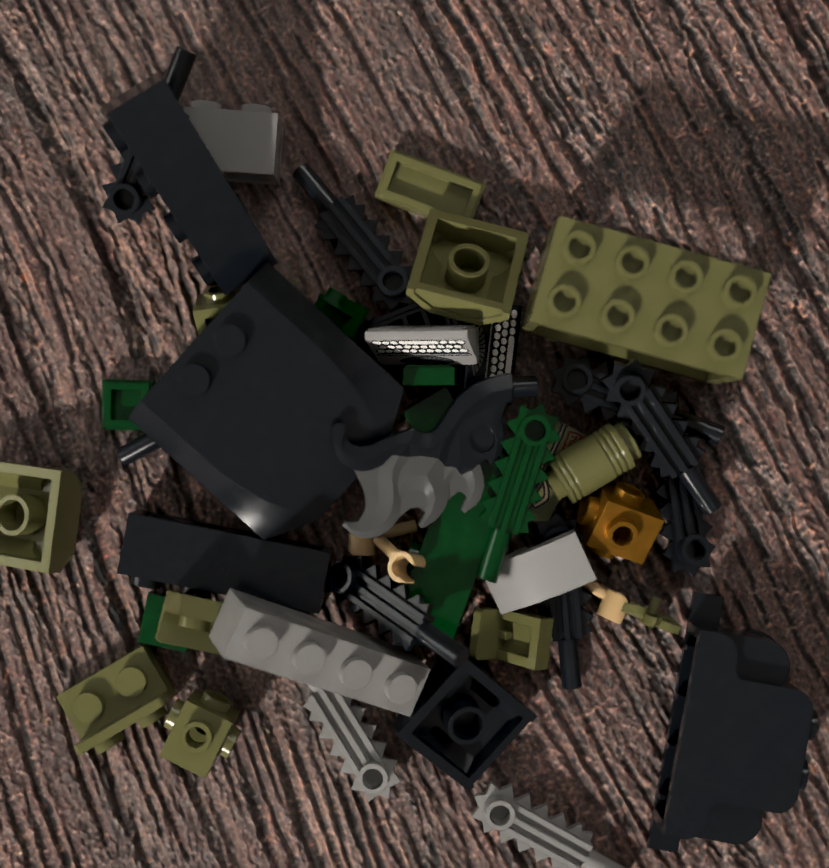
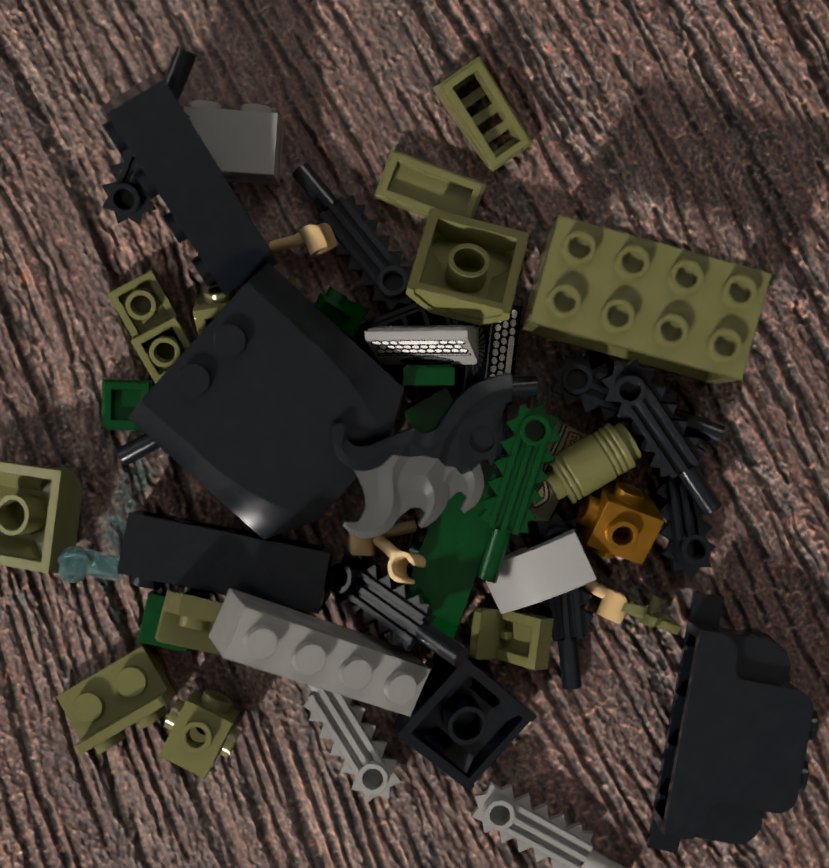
none -> clear light blue arm [57,546,122,583]
none -> olive slope [107,268,193,384]
none -> tan hand [269,223,338,257]
none -> olive slope [432,56,534,172]

